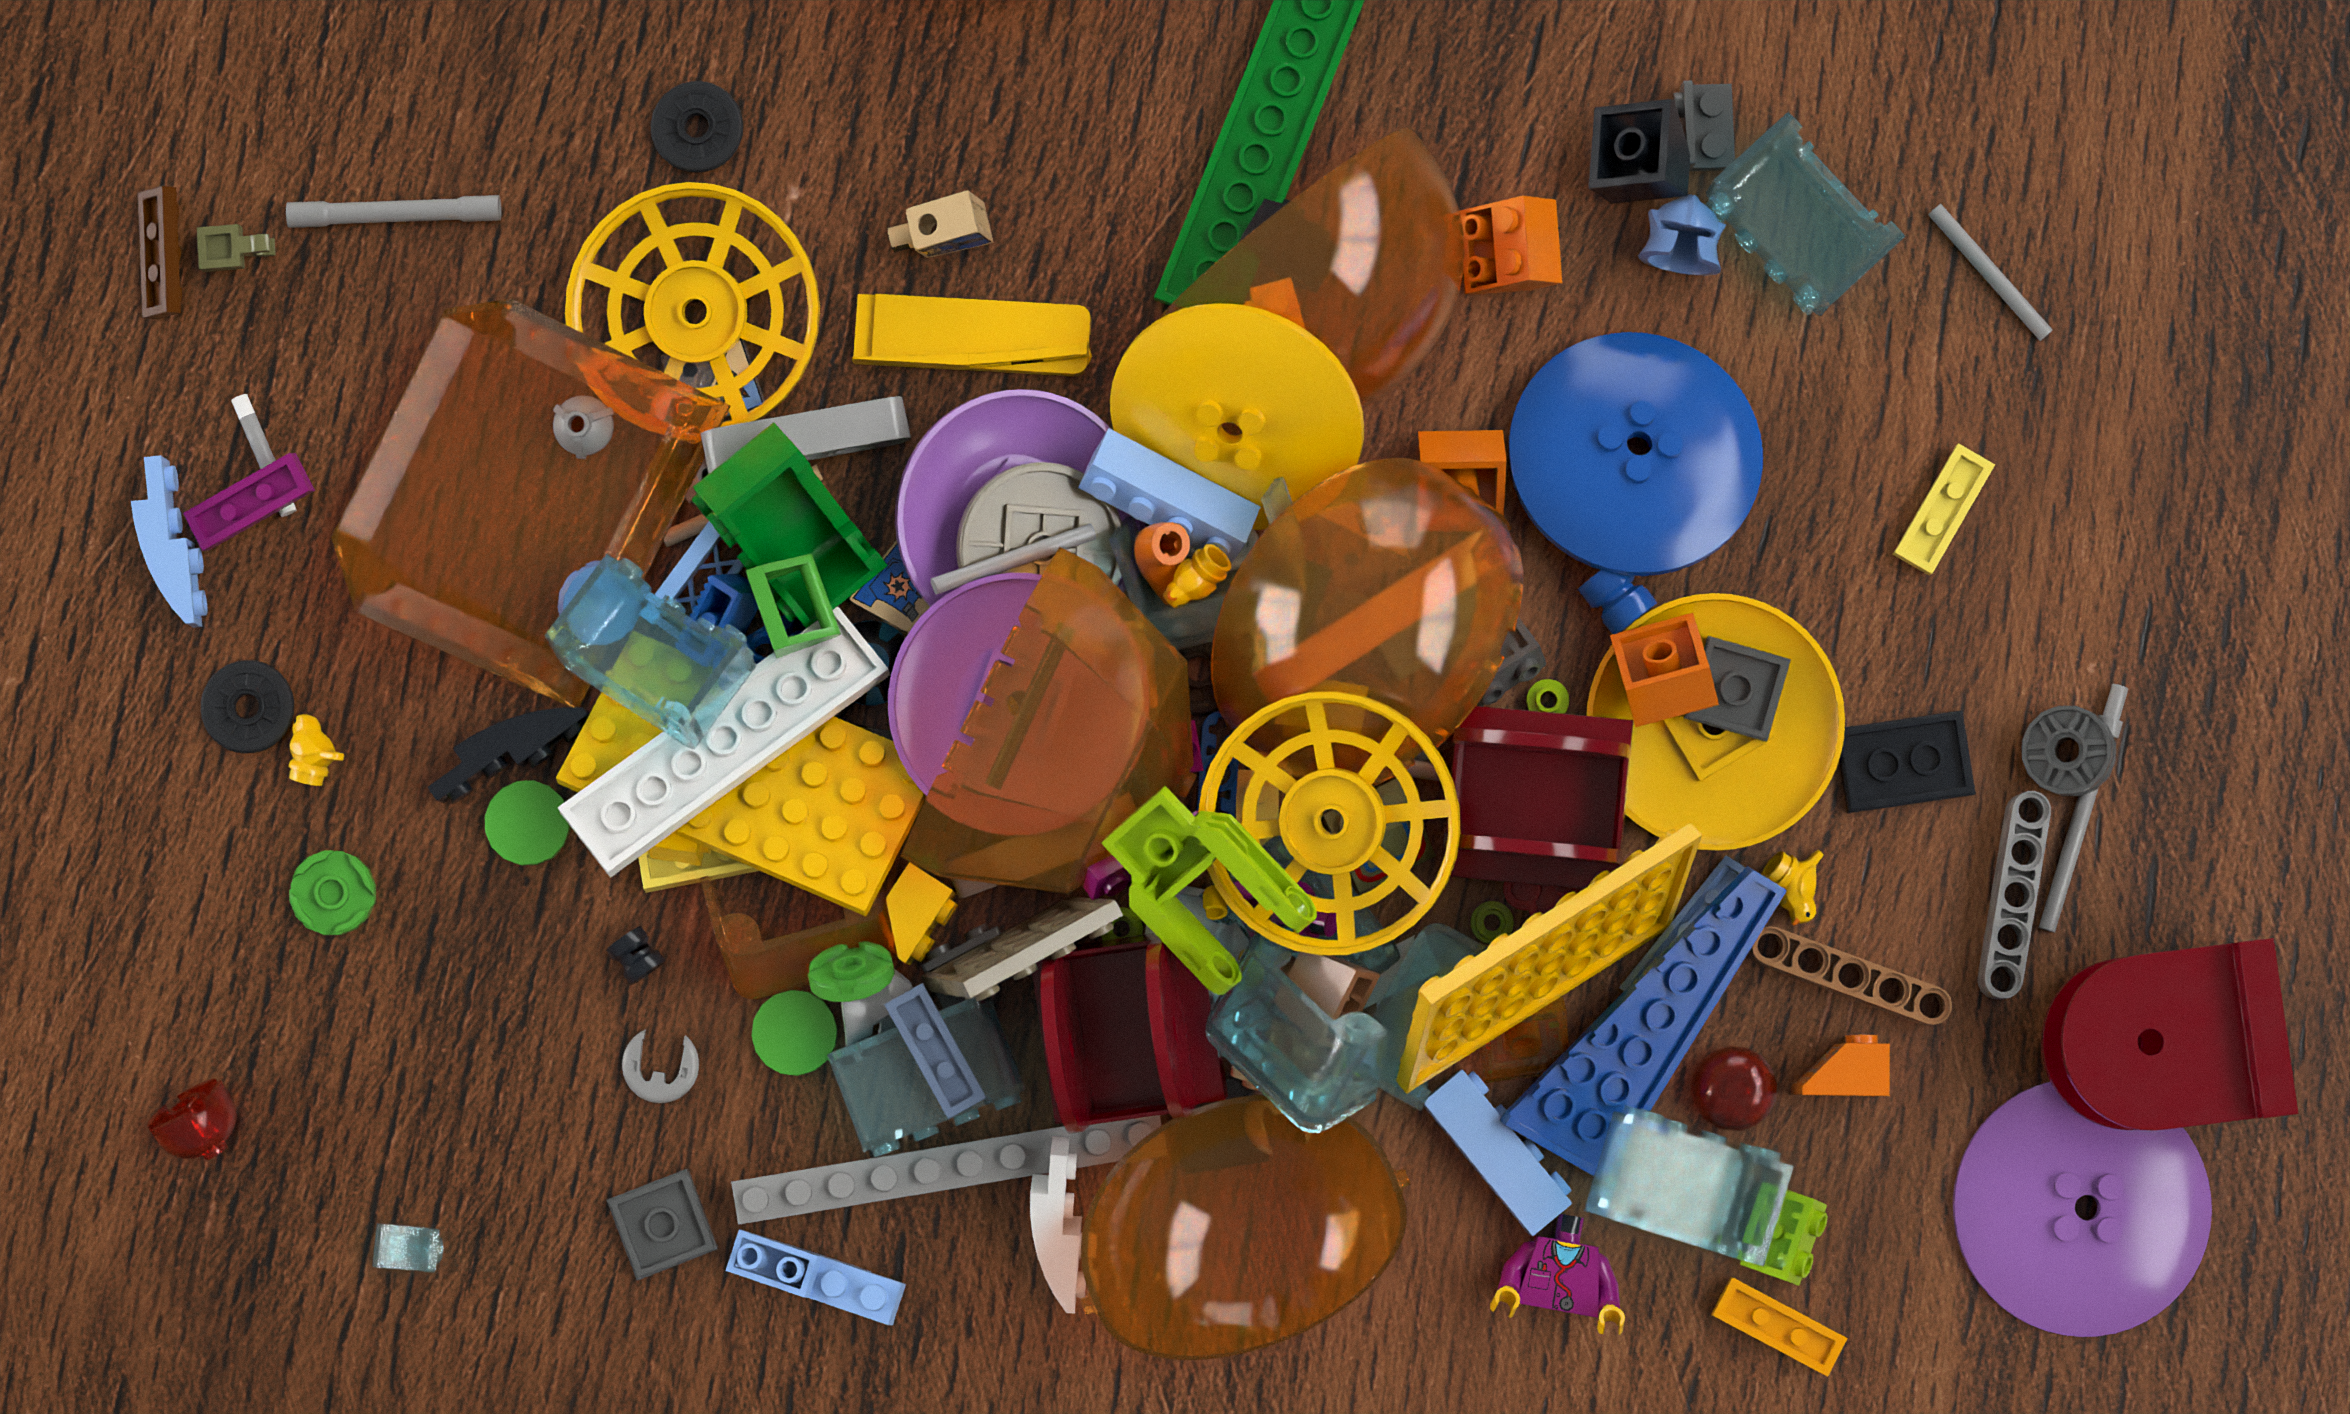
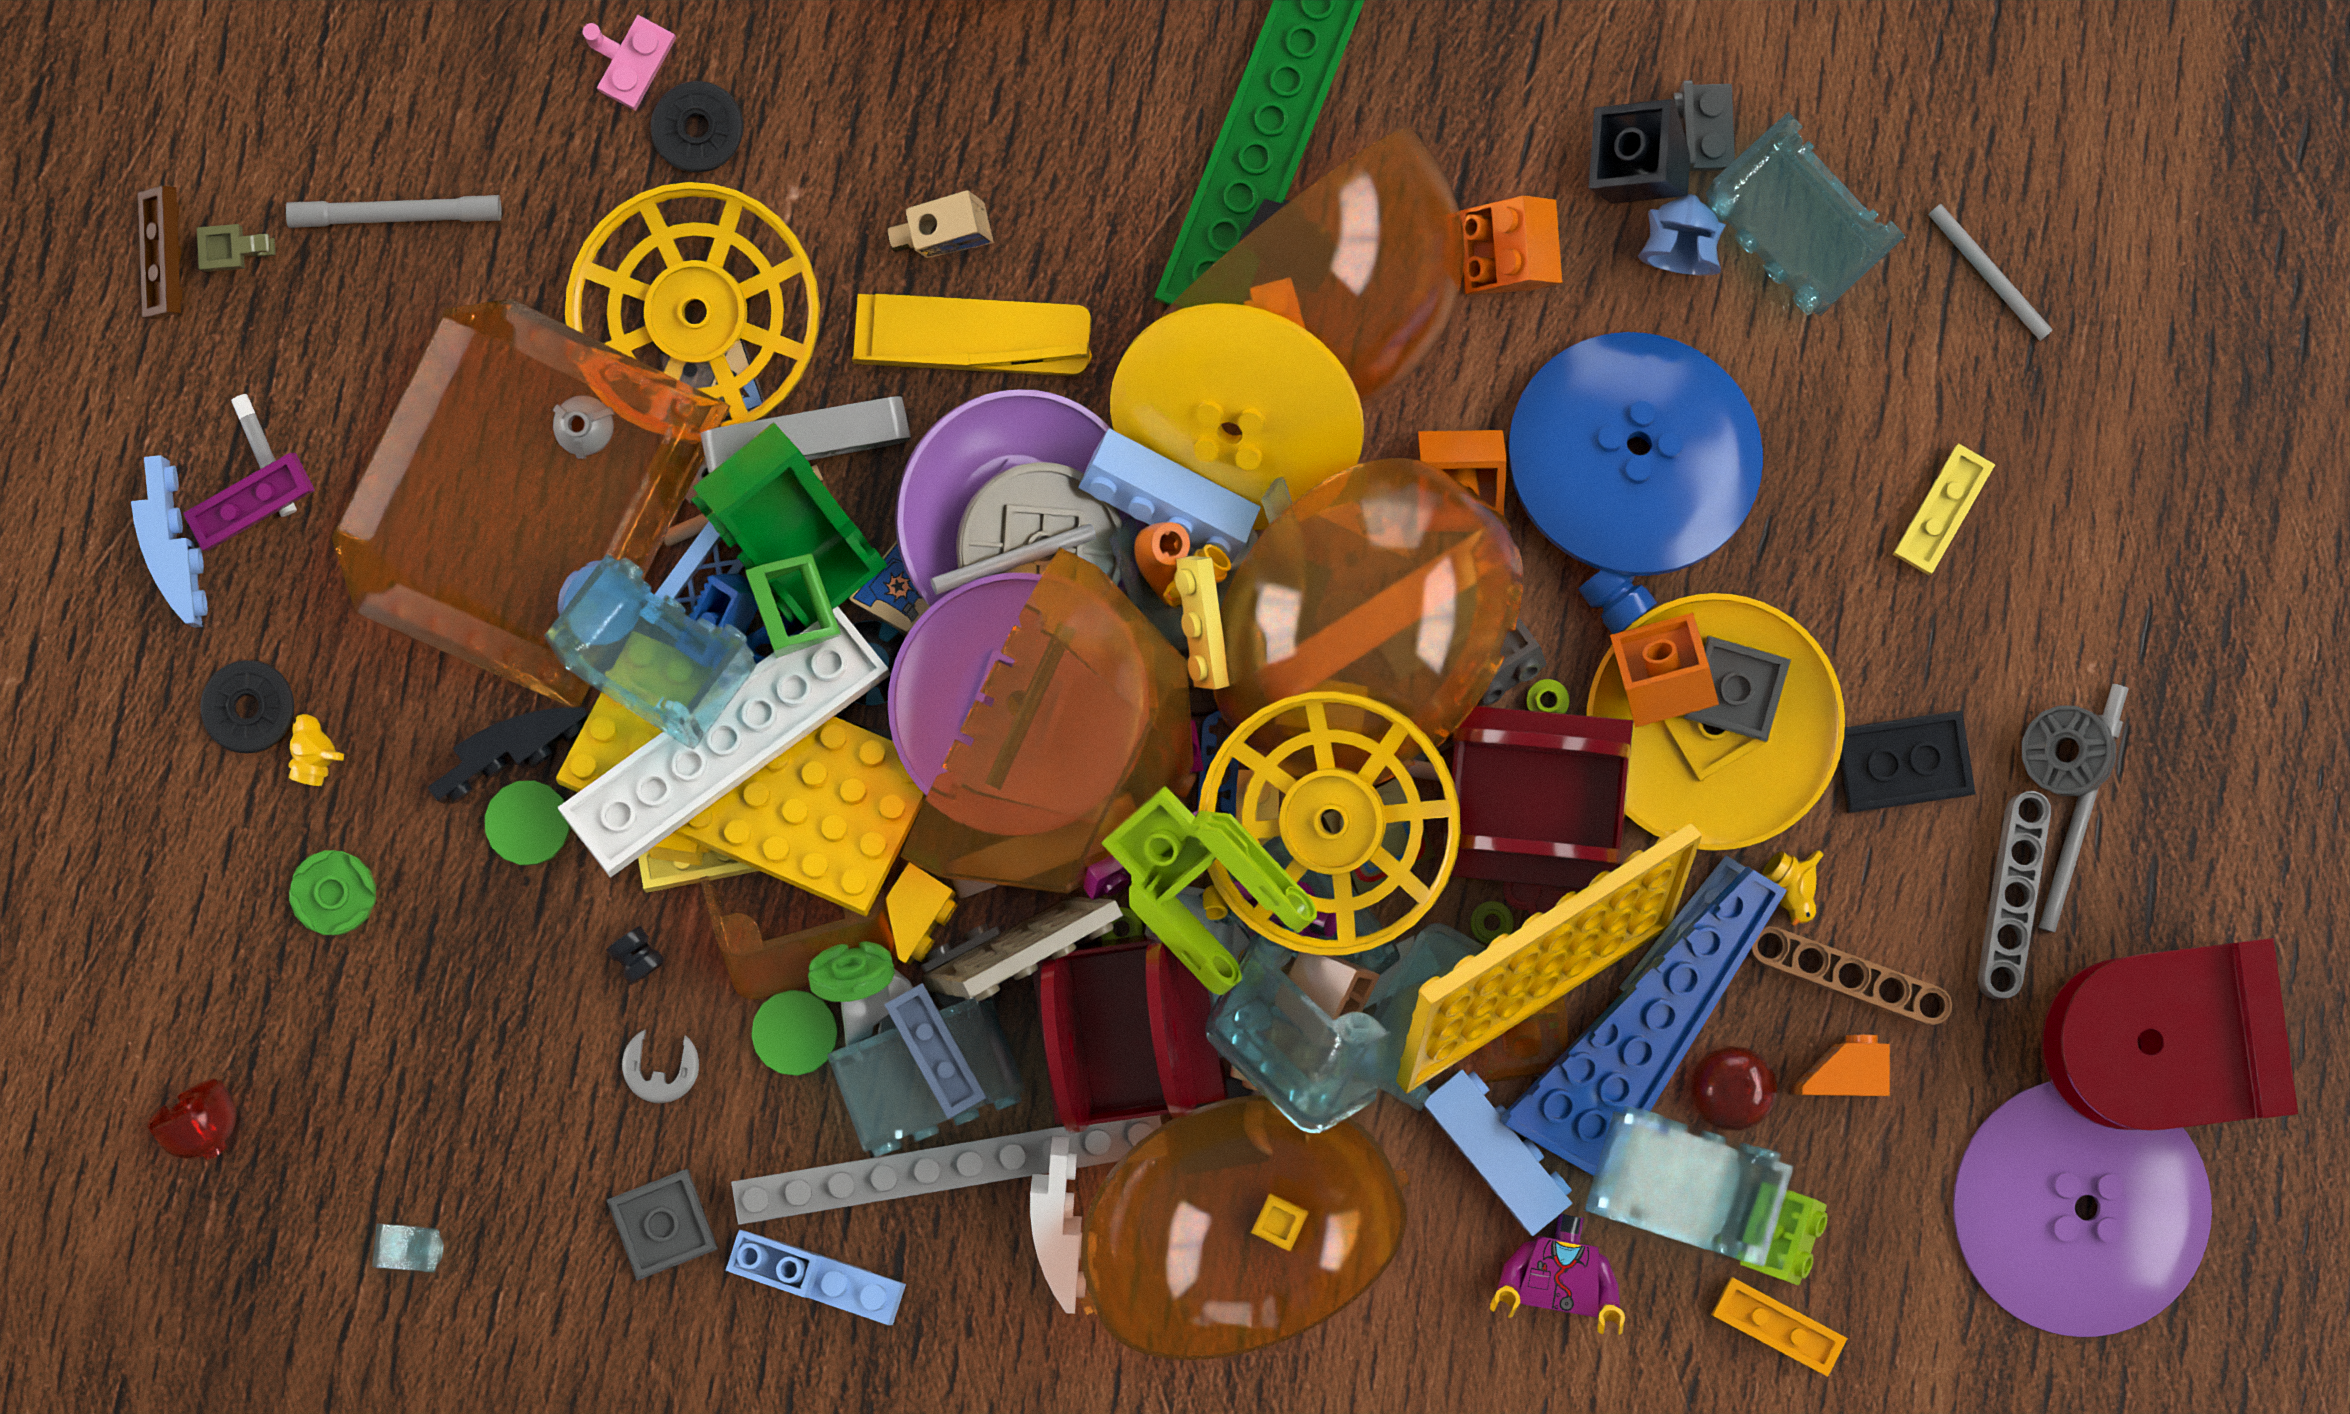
none -> bright pink plate [583,15,676,111]
none -> light yellow plate [1175,556,1230,689]
none -> yellow tile [1251,1192,1309,1251]

